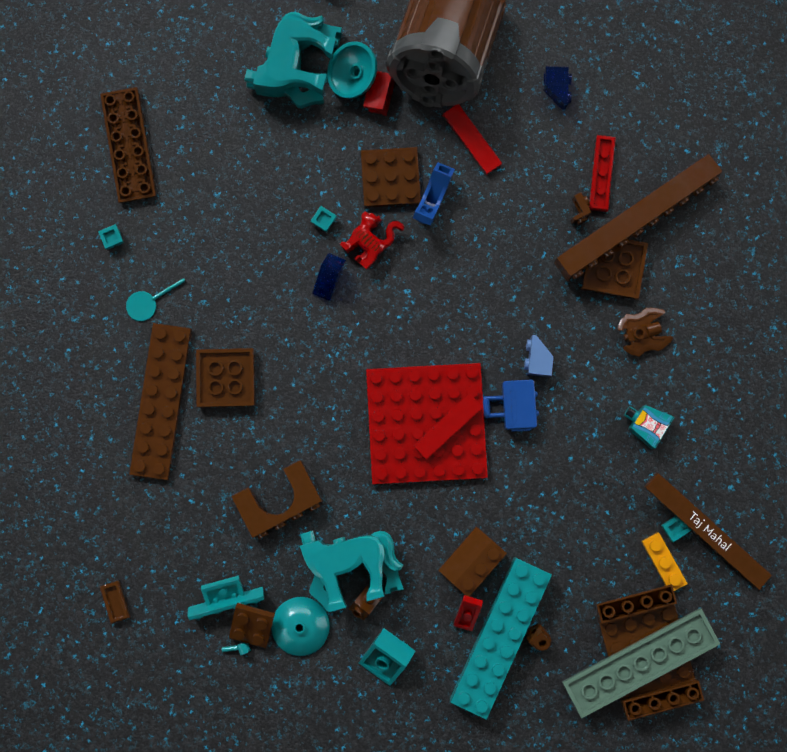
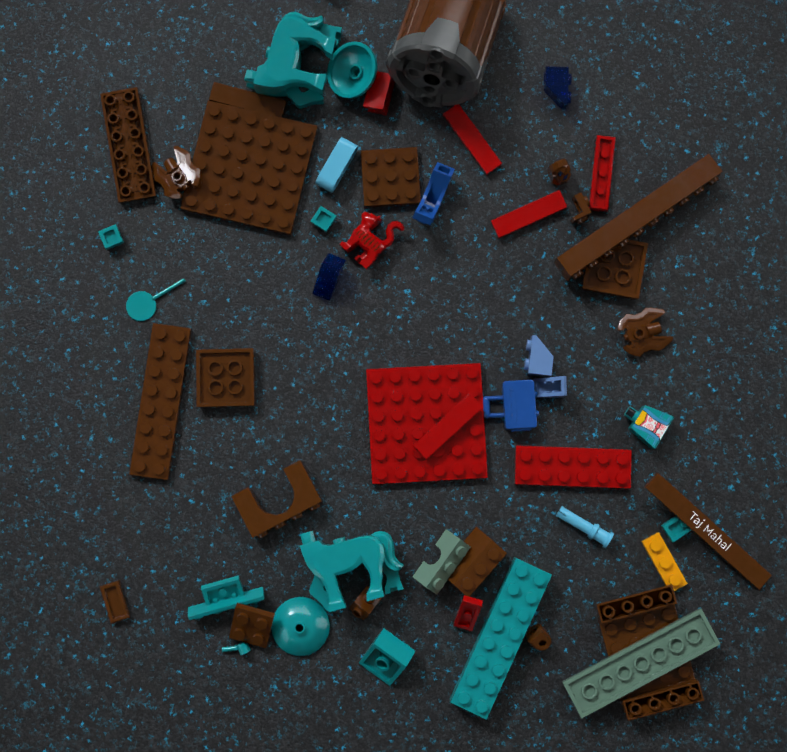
none -> reddish brown piece [152,146,200,199]
none -> reddish brown plate [180,100,318,235]
none -> reddish brown tile [209,82,287,118]
none -> medium azure beam [315,137,359,193]
none -> sand green arch [413,529,471,594]
none -> red tile [491,190,567,239]
none -> red plate [514,446,632,488]
none -> medium blue slope [534,376,567,398]
none -> reddish brown rock [547,159,571,186]
none -> medium azure pin [556,506,614,548]

